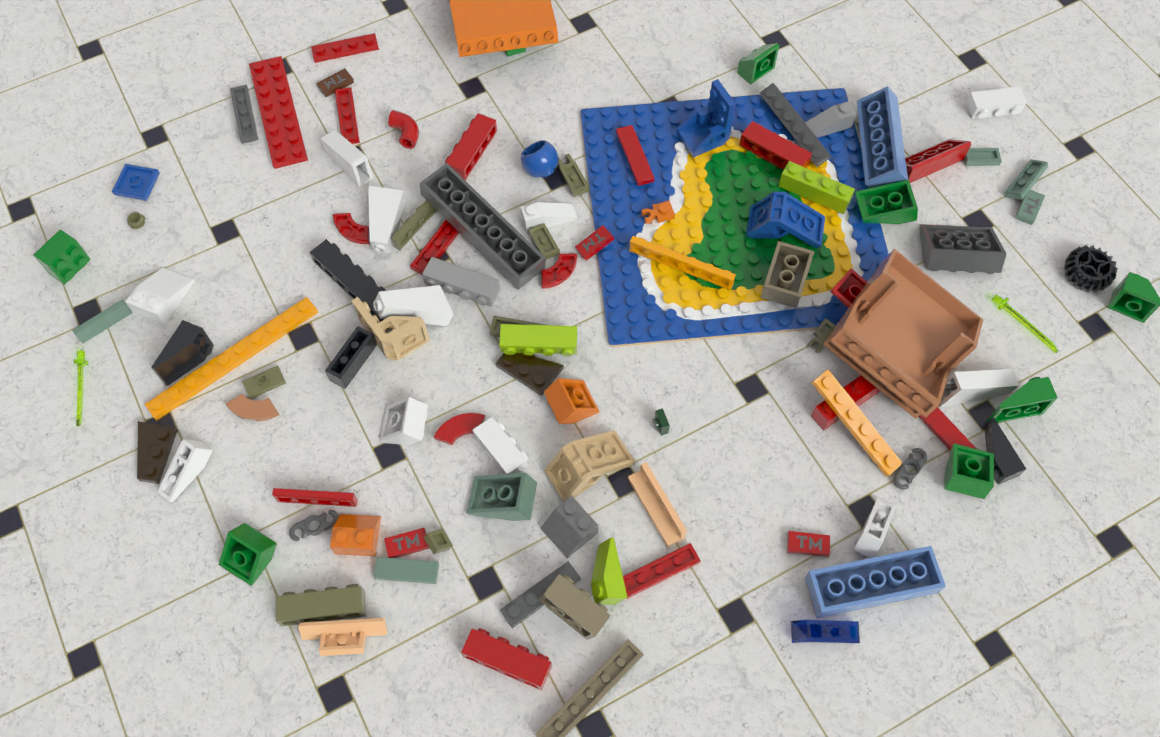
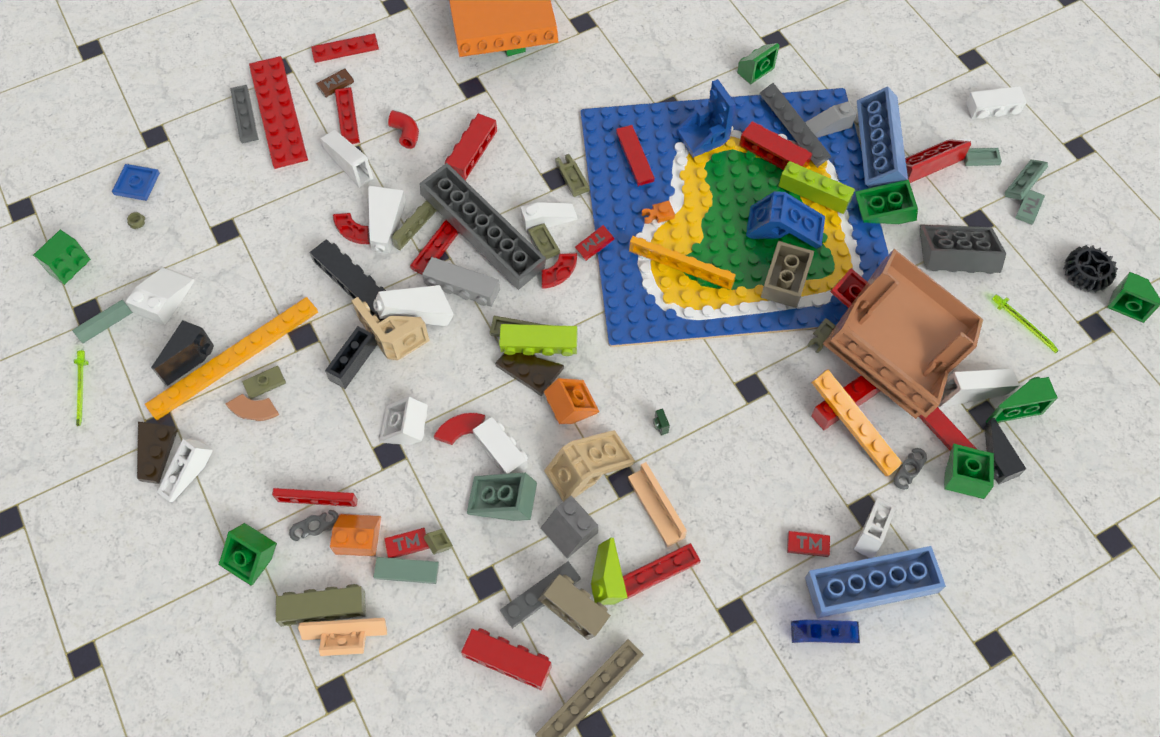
blue wheel [520,140,559,178] -> none

